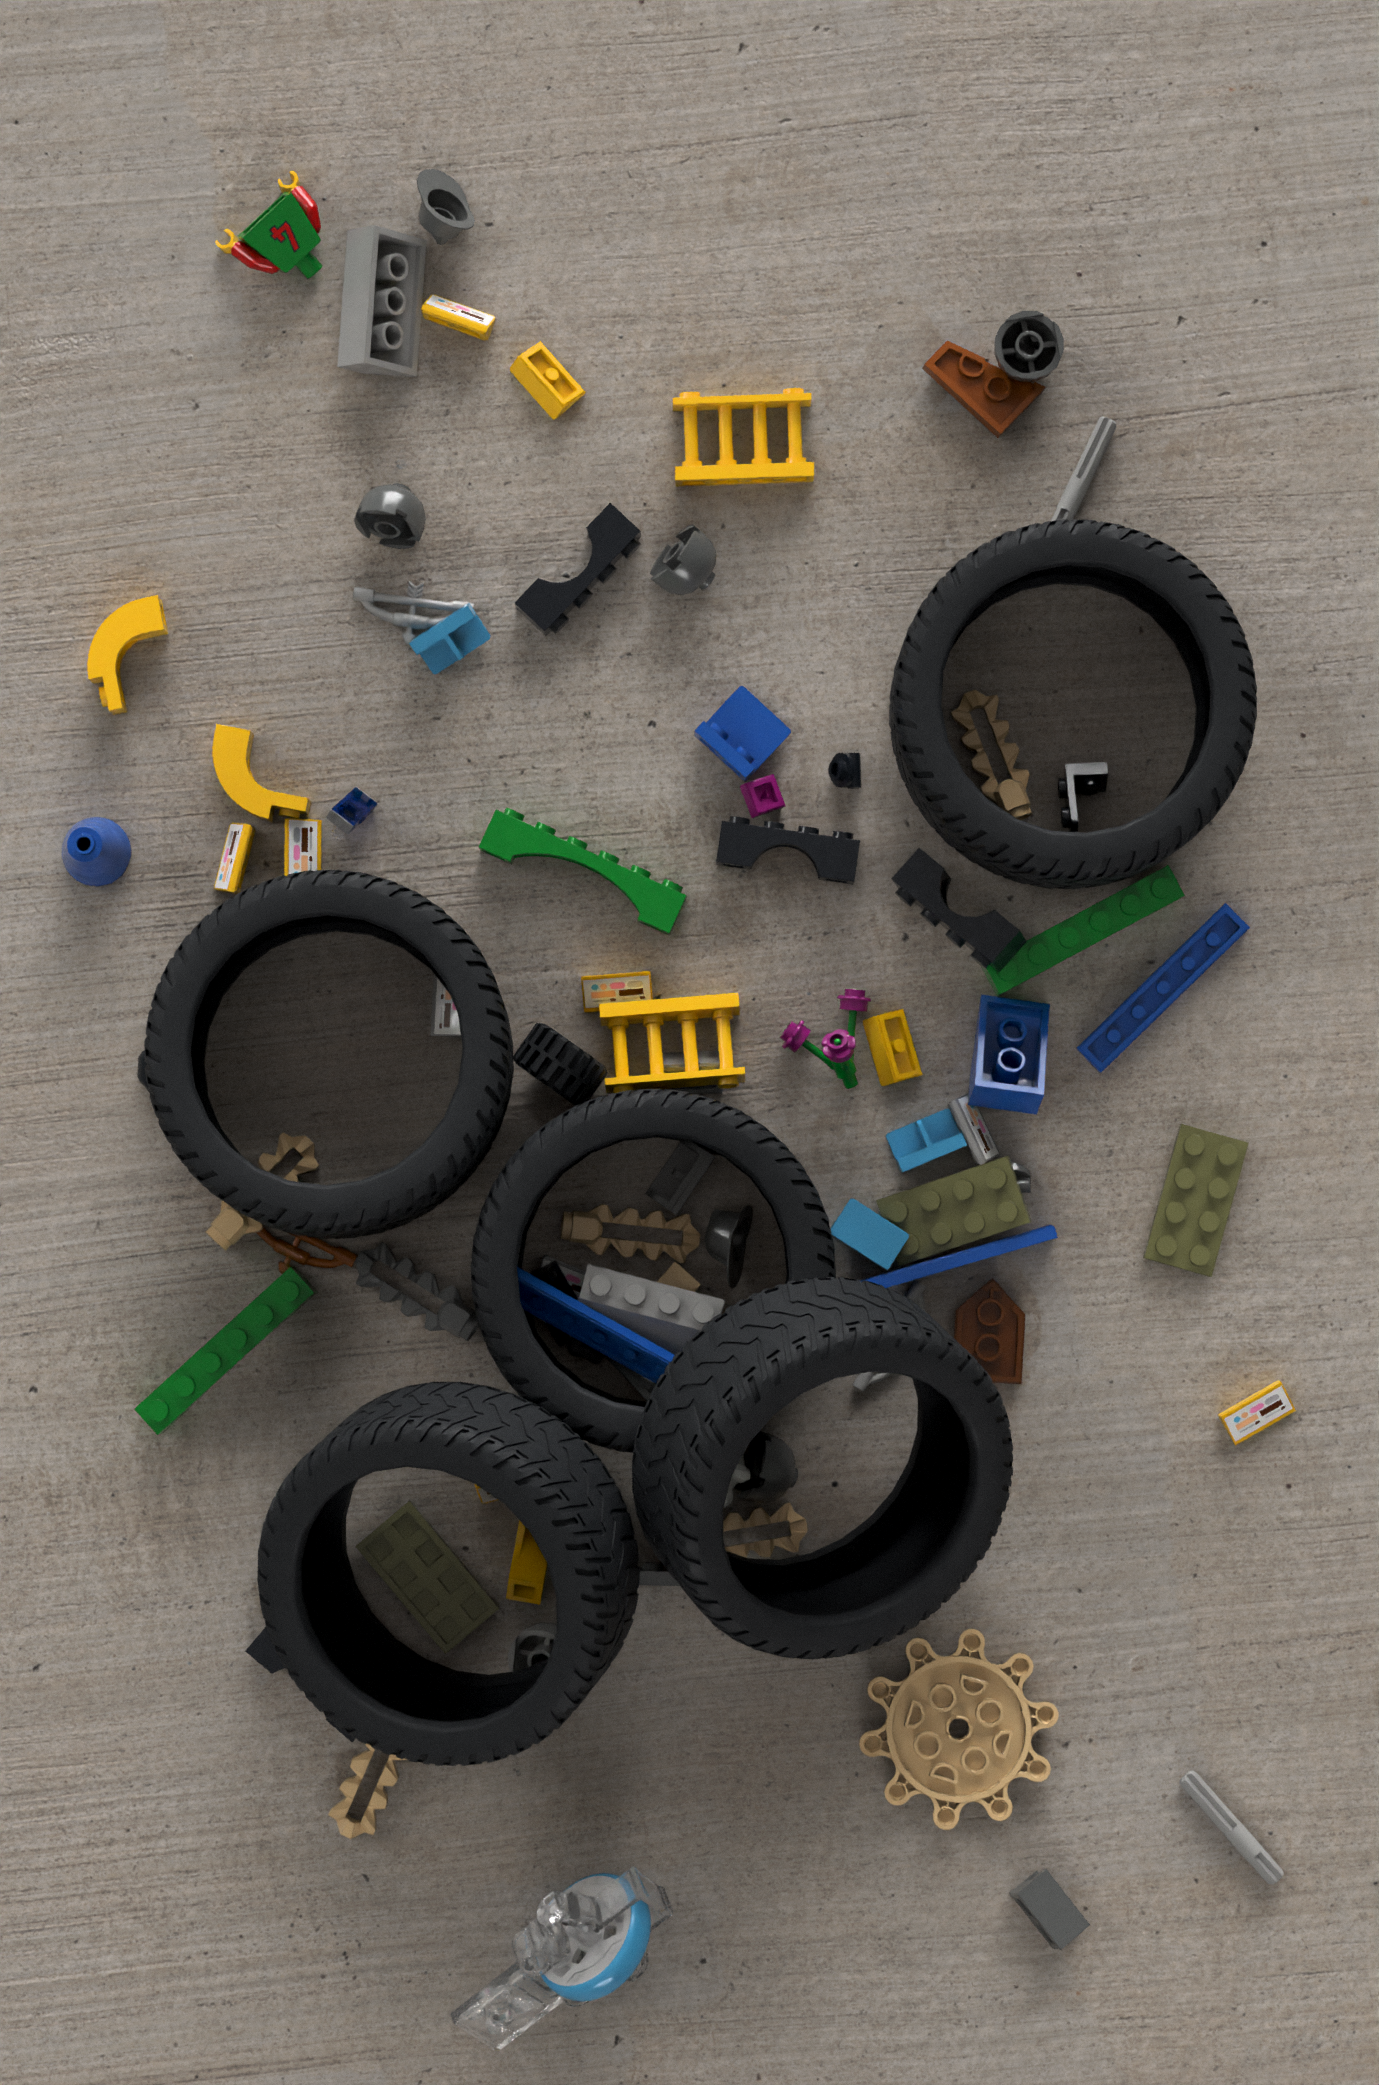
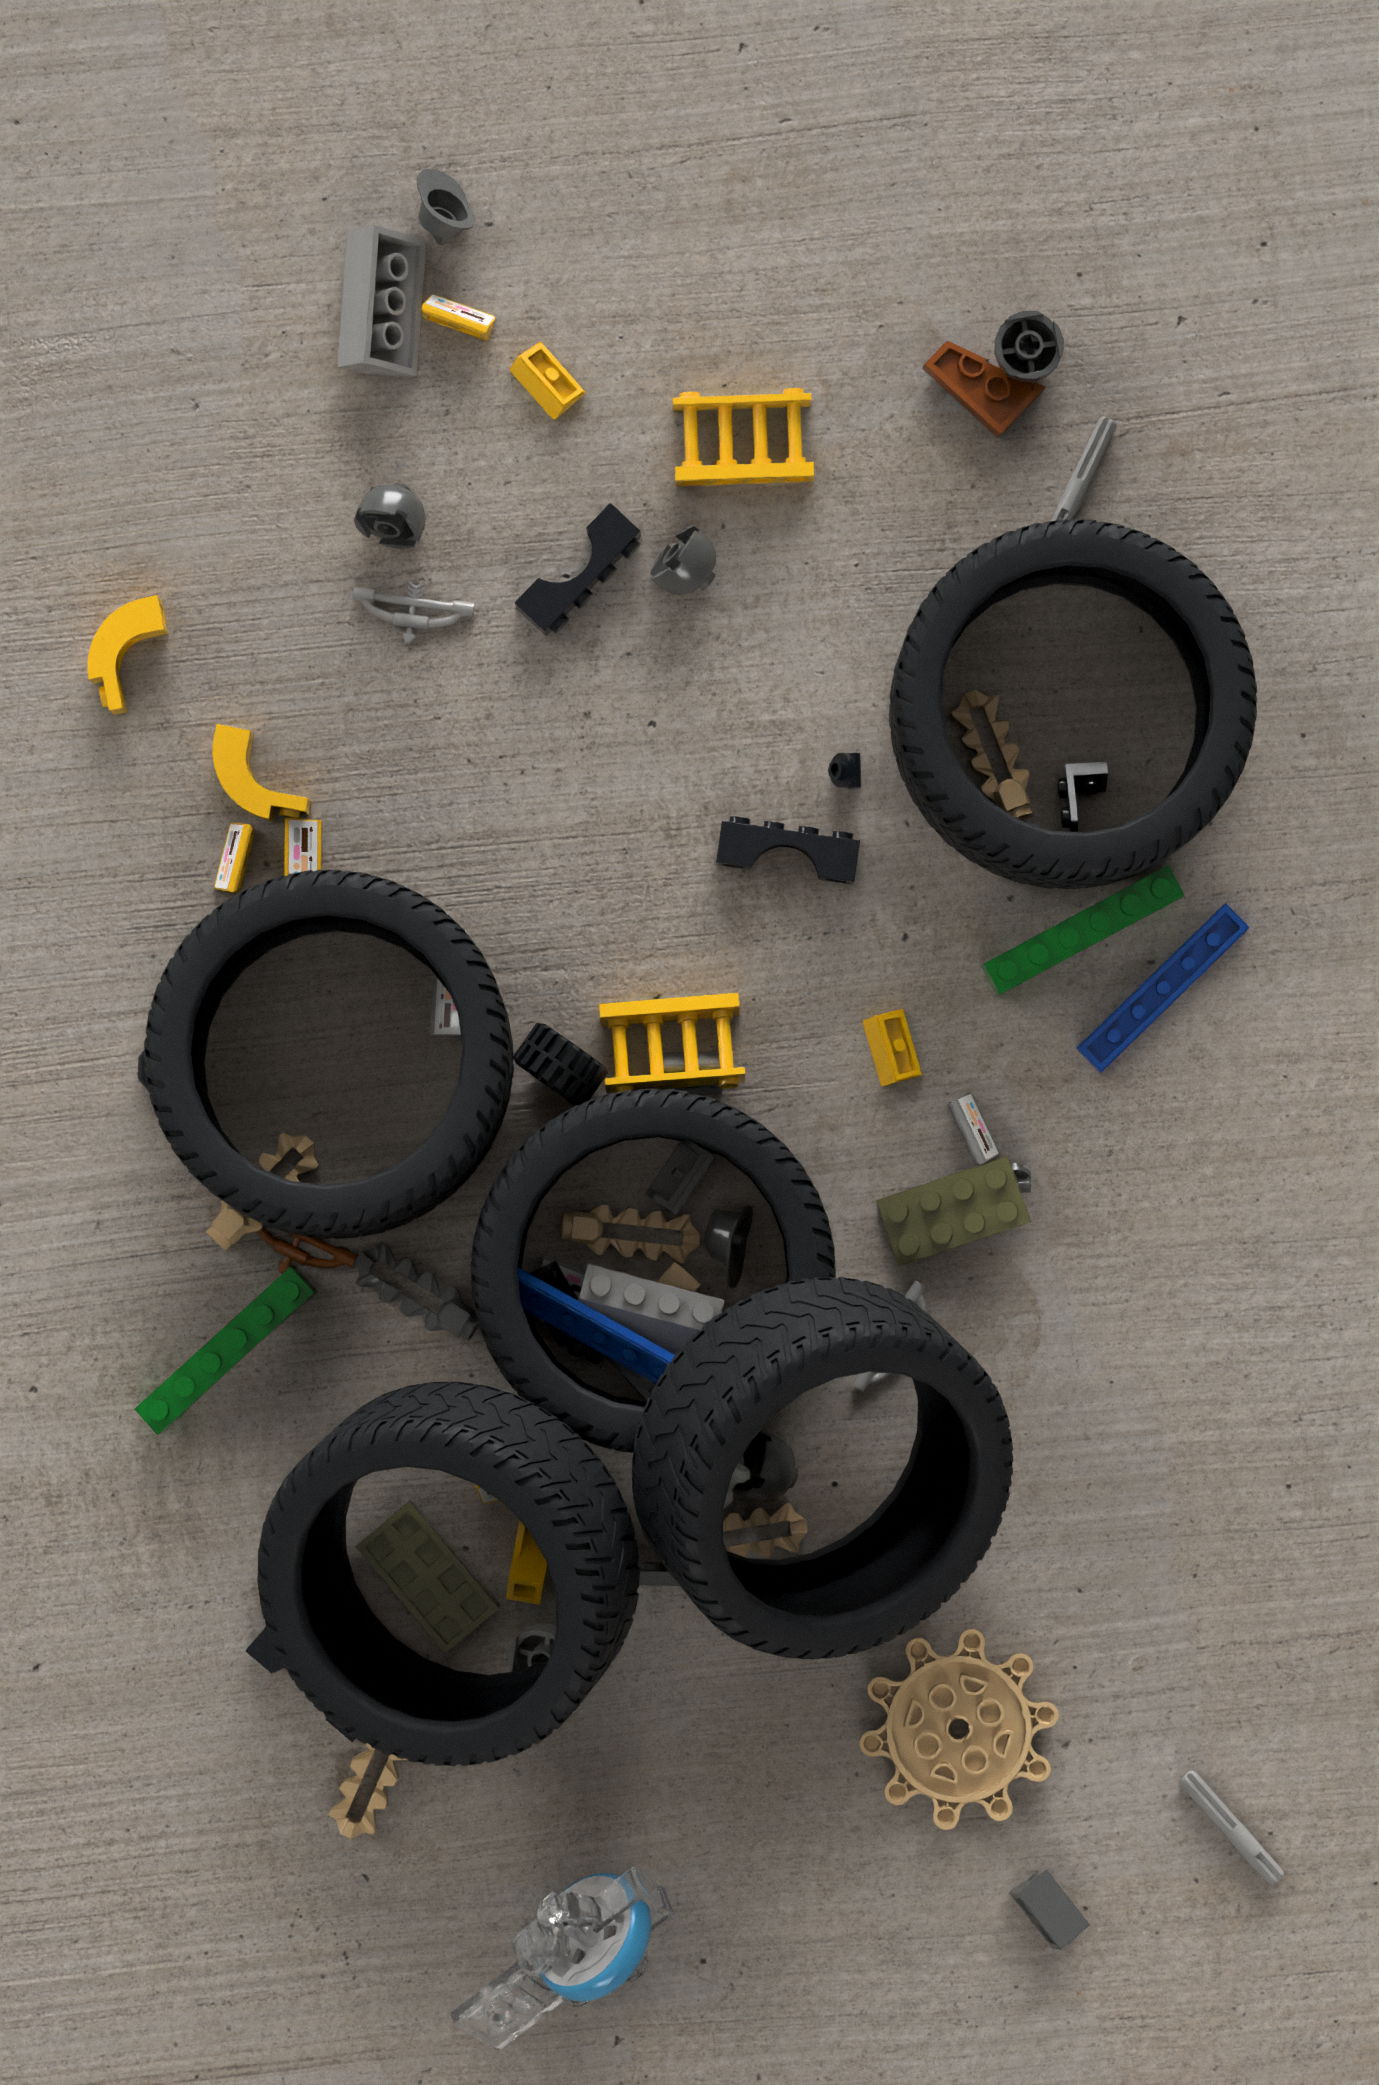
blue cone [62,817,132,887] -> none
green torso [215,171,323,279] -> none
clear blue piece [326,787,378,840] -> none
dark azure panel [409,603,491,674] -> none
green arch [479,807,687,936] -> none
slope [581,971,653,1013] -> none
blue bracket [694,686,791,782] -> none
magenta tile [740,774,786,818] -> none
magenta plant [780,989,871,1089] -> none
dark azure panel [830,1198,909,1270] -> none
blue tile [860,1225,1058,1288] -> none
dark azure panel [886,1108,967,1173] -> none
black arch [891,848,1027,972] -> none
reddish brown tile [954,1278,1025,1384] -> none
blue slope [968,994,1050,1115] -> none
olive plate [1143,1124,1249,1277] -> none
slope [1218,1380,1296,1446] -> none

